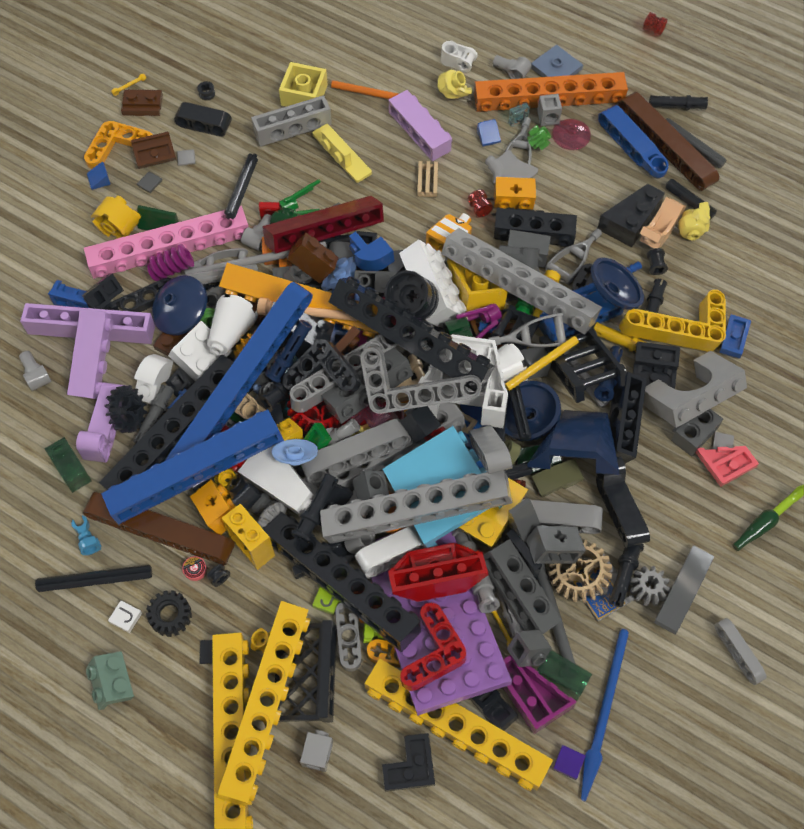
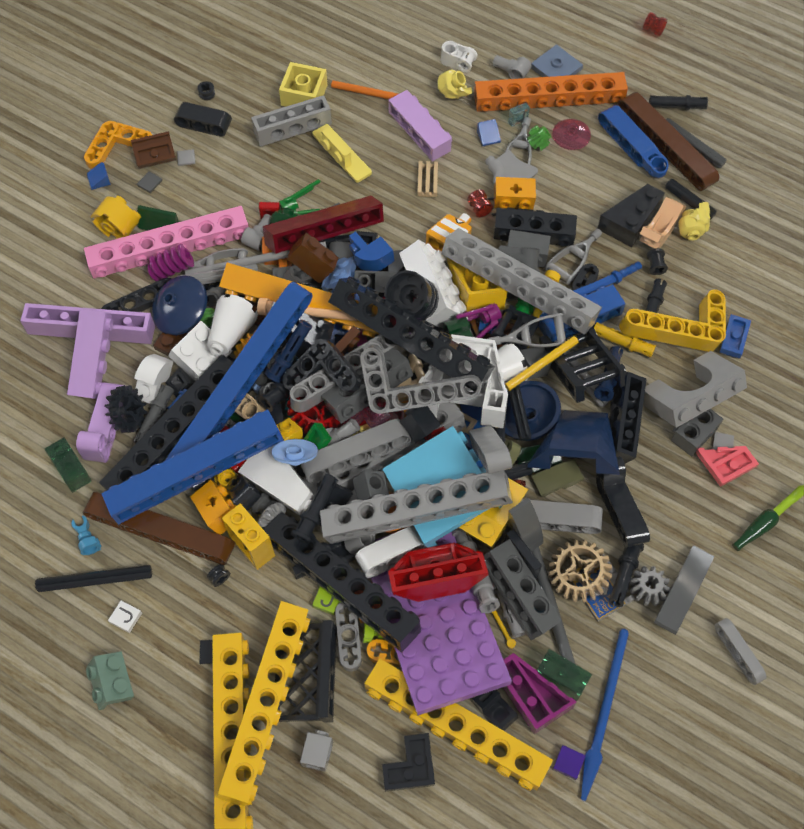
light grey pin [19,351,52,391] -> none
blue hinge [48,280,90,308] -> none
black slope [82,273,124,309] -> none
yellow hinge [111,74,146,96] -> none
reddish brown plate [121,90,163,116] -> none
black tyre [146,590,192,637] -> none
tile [182,556,207,581] -> none
black axle [224,153,258,219] -> none
yellow plate [250,628,271,653] -> none
red beam [400,603,467,691] -> none
dark grey brick [507,630,552,667] -> none
dark grey brick [526,525,586,564] -> none
light grey brick [537,94,562,126] -> none
dark blue dish [591,257,644,310] -> none
black slope [632,341,680,389] -> none

